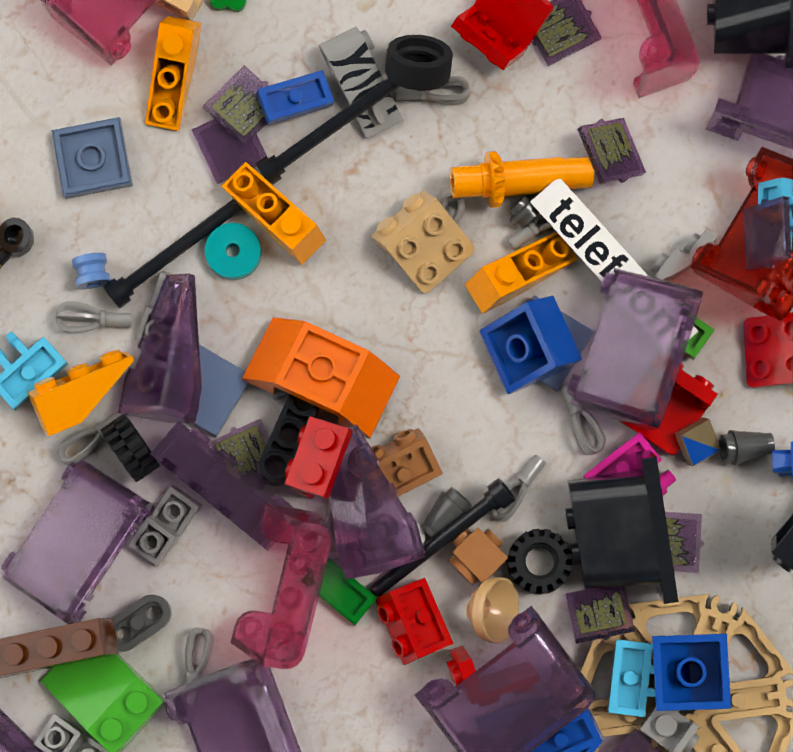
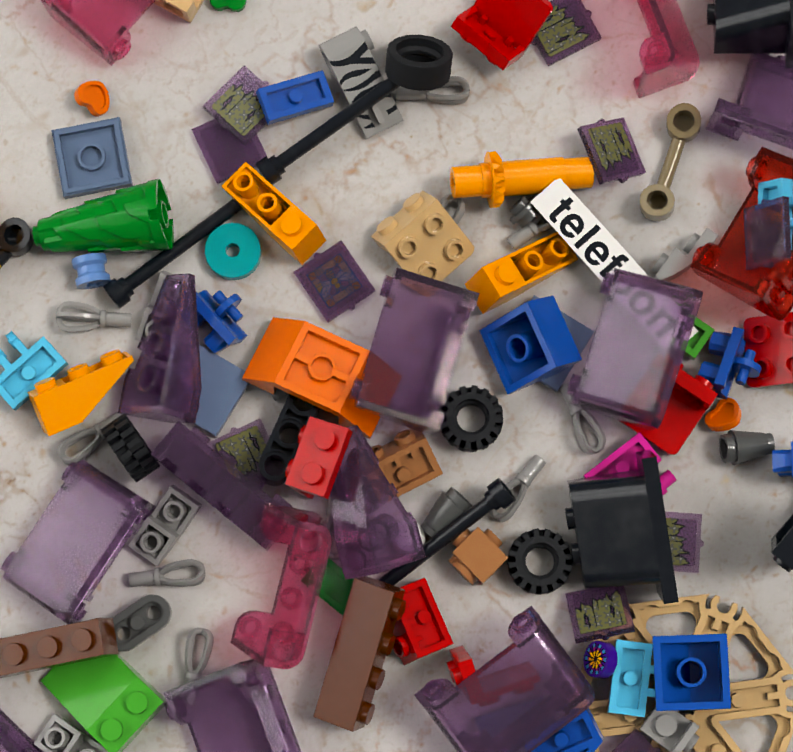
light orange slope [145,16,202,131] -> none
tan piece [466,577,519,644] -> none
dark tan tile [675,417,721,467] -> none
none -> green cone [32,179,174,253]
none -> orange piece [74,81,110,117]
none -> light grey piece [129,559,205,587]
none -> blue hips [181,290,247,353]
none -> piece [294,240,376,323]
none -> reddish brown brick [313,576,406,732]
none -> clear purple windscreen [349,268,480,435]
none -> black tyre [439,385,503,452]
none -> tile [583,641,618,679]
none -> dark tan piece [640,103,702,222]
none -> blue hips [698,327,762,400]
none -> orange piece [705,398,741,432]

